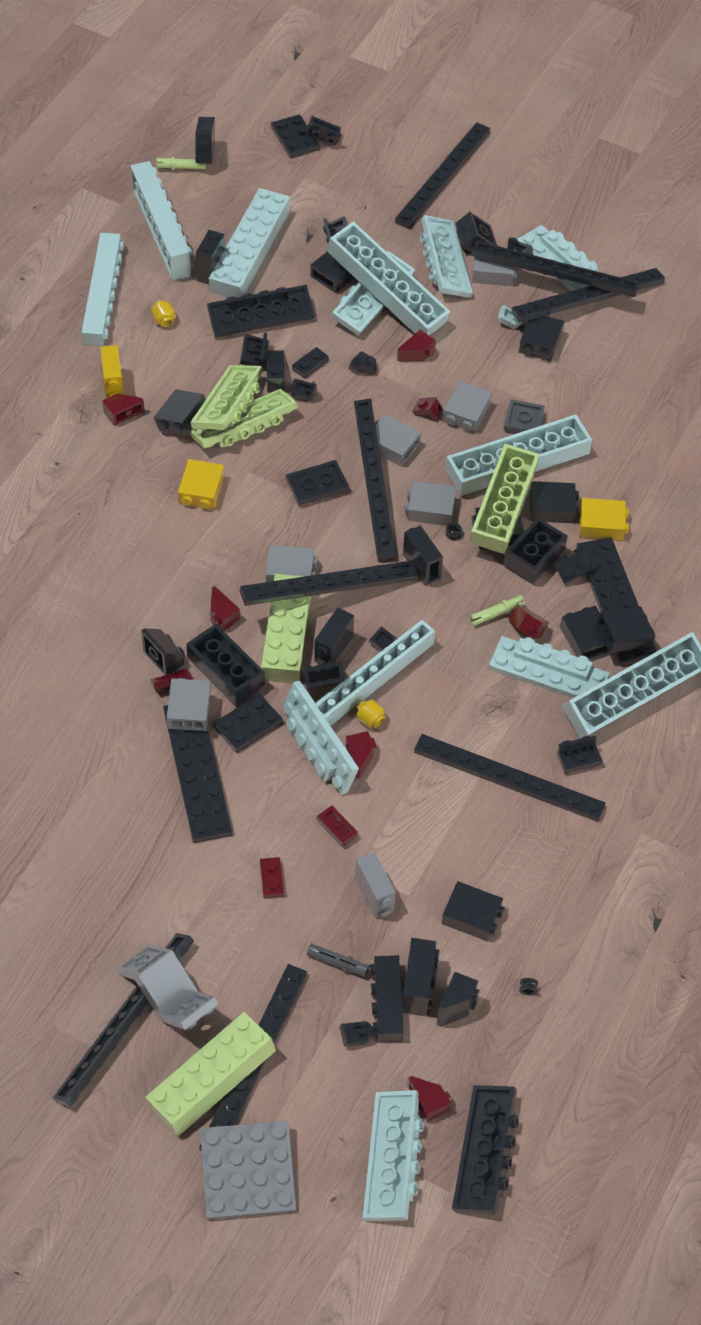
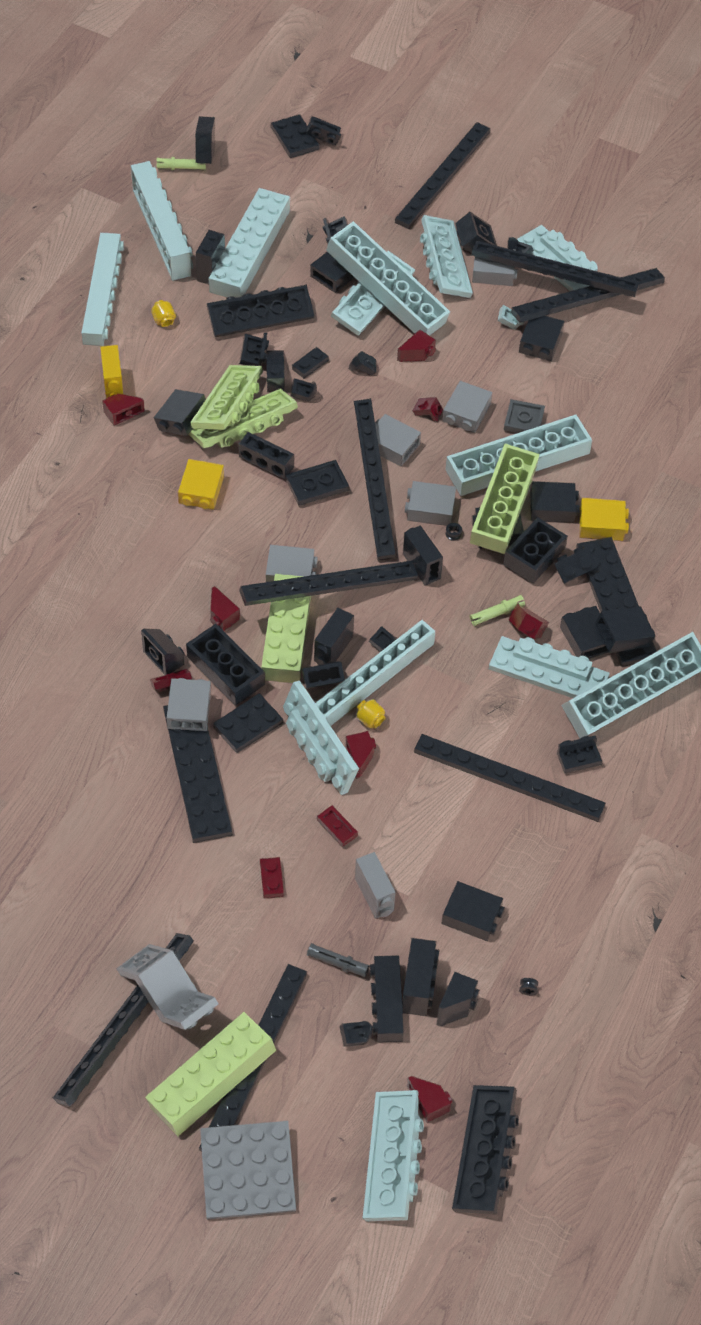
none -> black brick [239,432,294,479]

